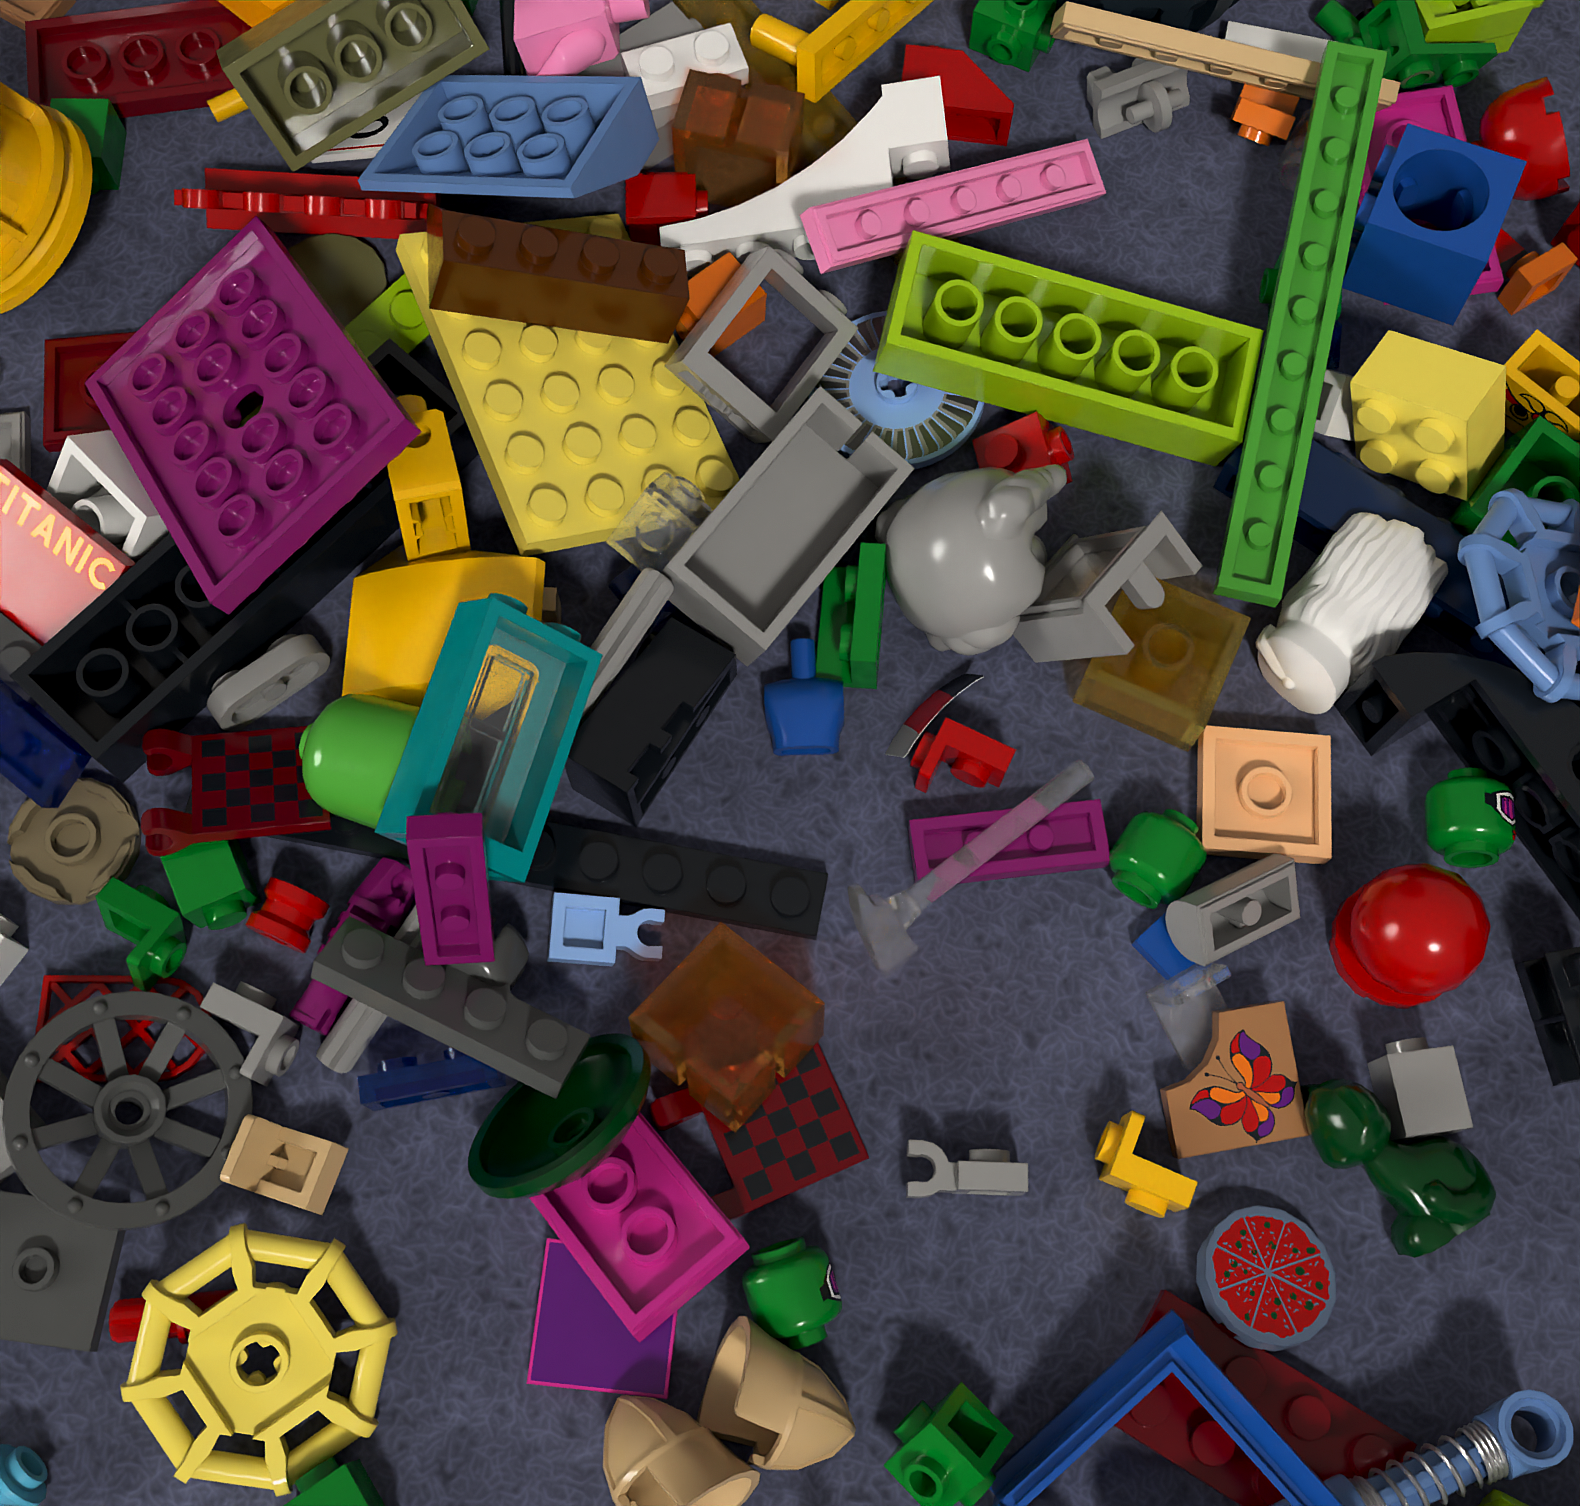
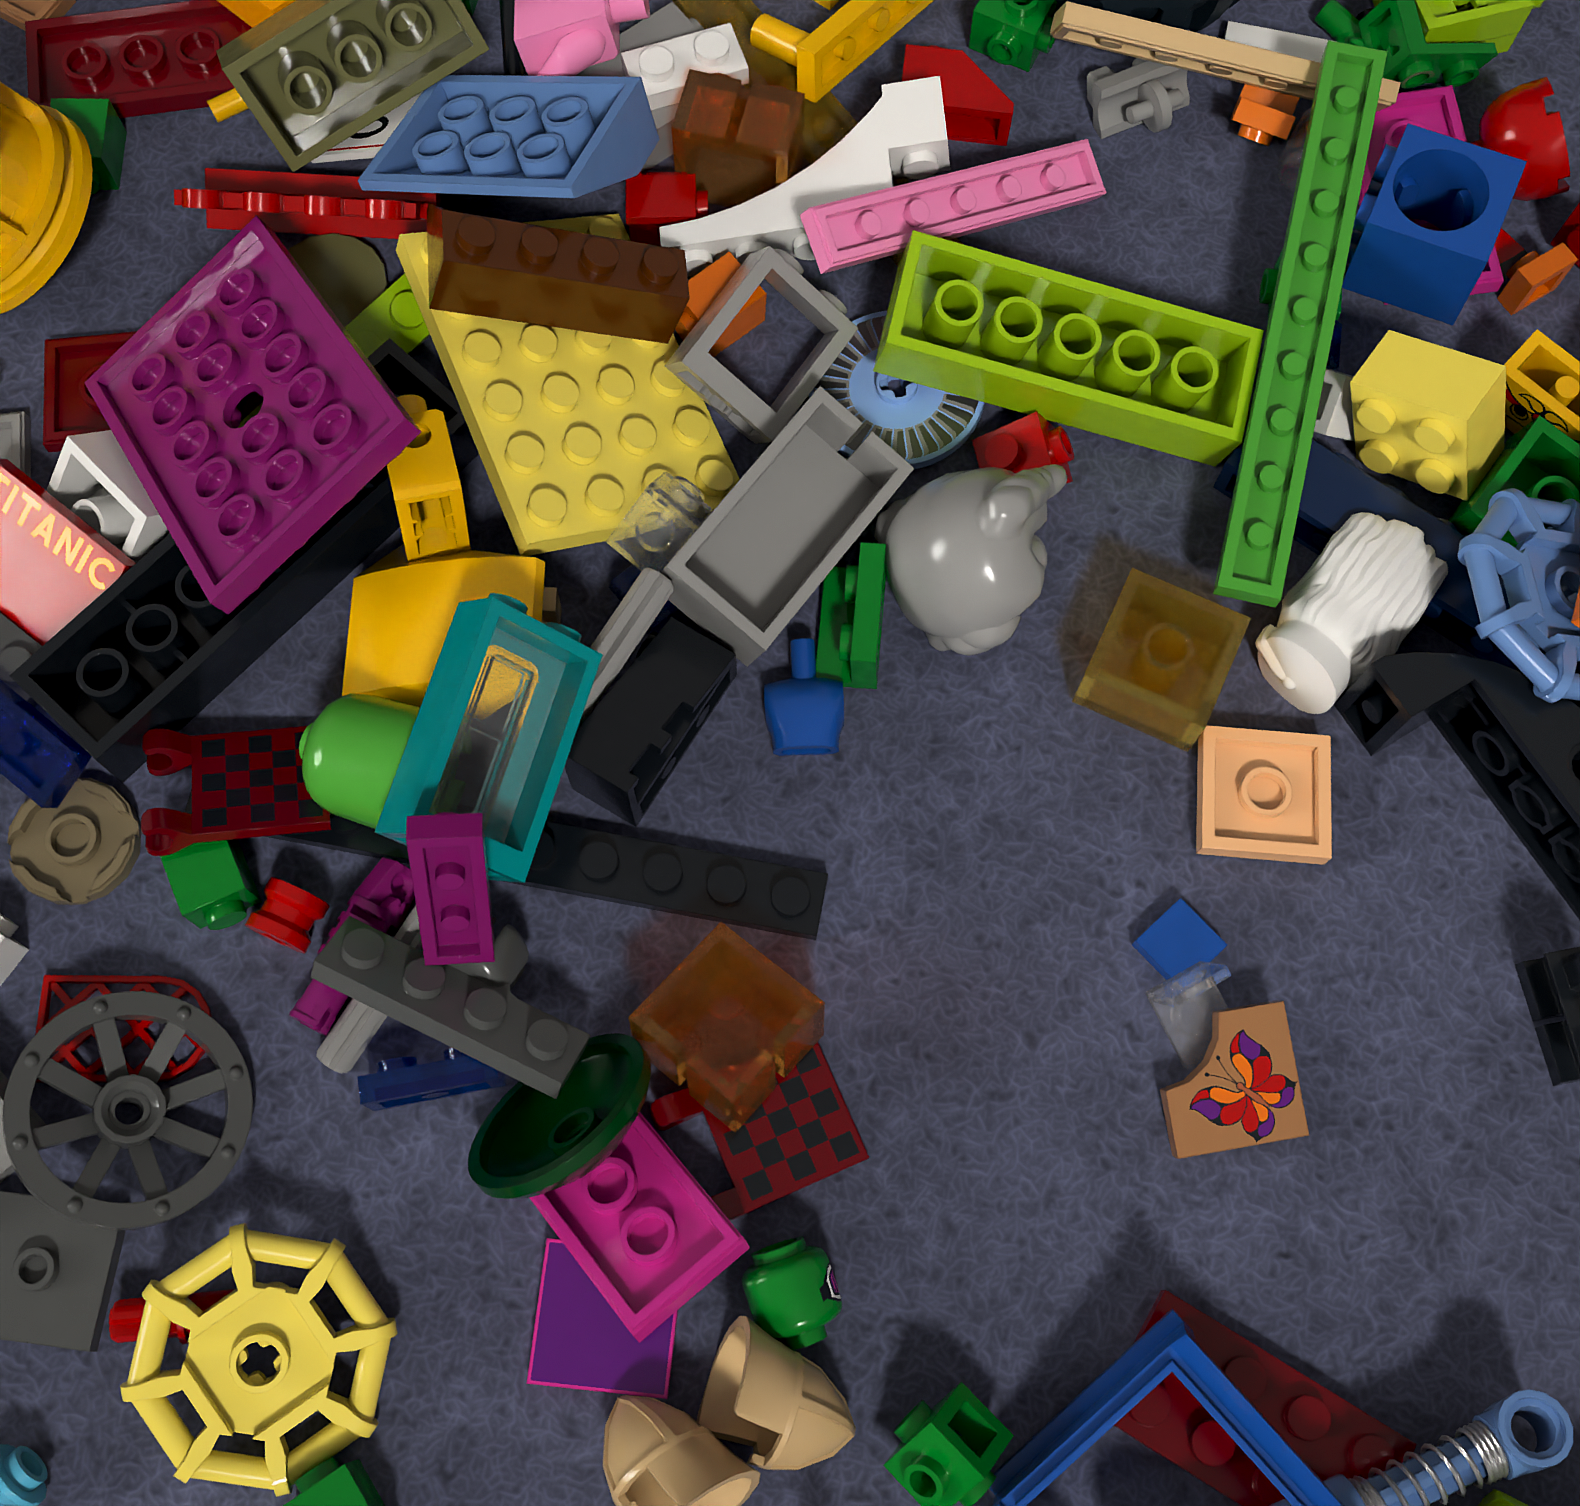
green bracket [95,877,187,992] -> none
light grey bracket [200,981,300,1087] -> none
light grey plate [207,634,330,732] -> none
tan bracket [220,1114,349,1215] -> none
light blue plate [547,892,665,967] -> none
clear piece [848,759,1094,979] -> none
sticker [885,674,984,758] -> none
light grey plate [906,1140,1028,1199] -> none
magenta plate [907,799,1110,889] -> none
red bracket [910,717,1016,793] -> none
light grey window [1013,510,1202,663] -> none
yellow bracket [1095,1110,1198,1218] -> none
green head [1109,809,1207,909] -> none
light grey brick [1165,854,1300,966] -> none
tile [1196,1205,1336,1352] -> none
dark green animal [1300,1078,1496,1258] -> none
red tile [1329,863,1491,1009] -> none
light grey brick [1367,1037,1473,1142] -> none
green head [1425,768,1516,868] -> none

